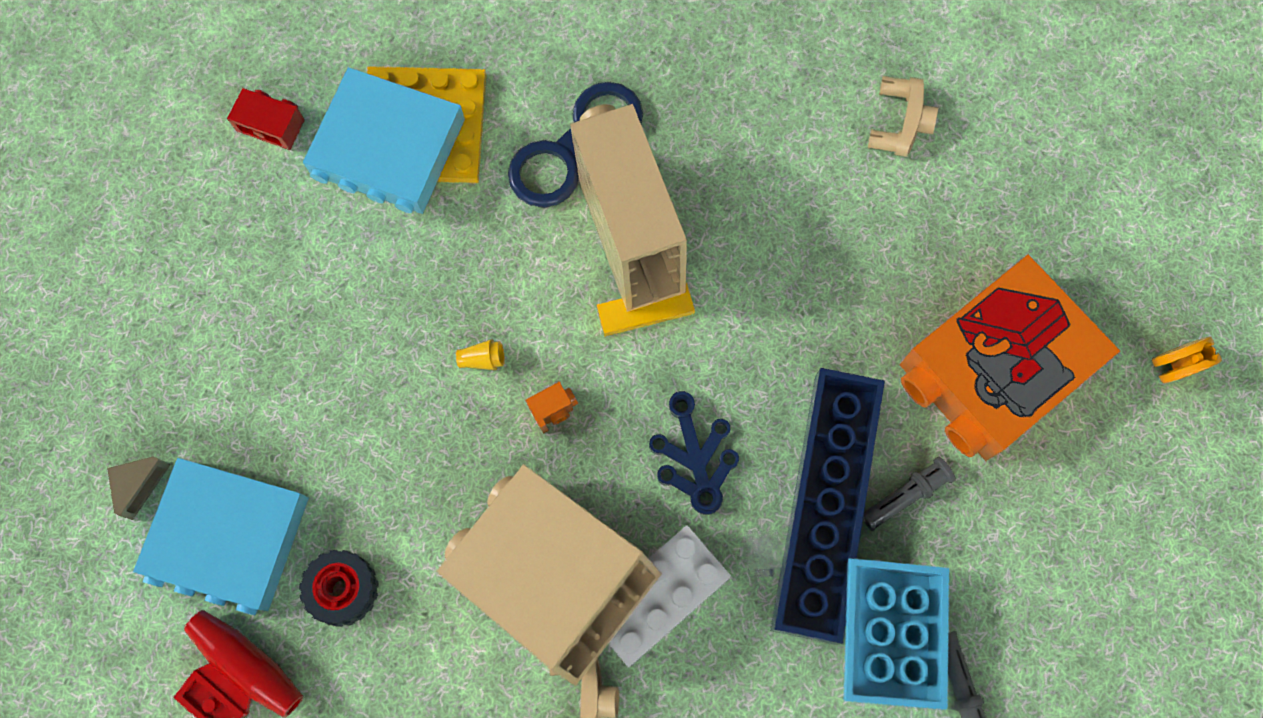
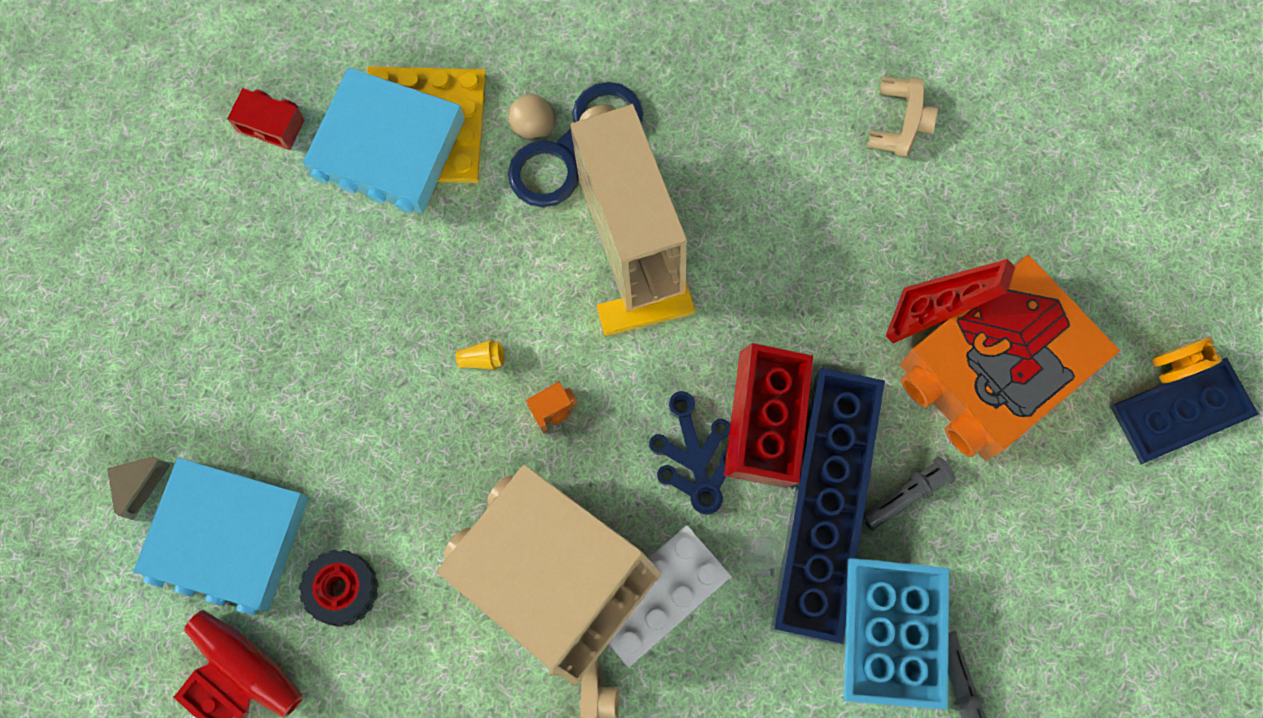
none -> tan hair [508,94,556,140]
none -> red brick [724,343,813,488]
none -> red wing [885,259,1016,343]
none -> dark blue tile [1110,357,1259,464]

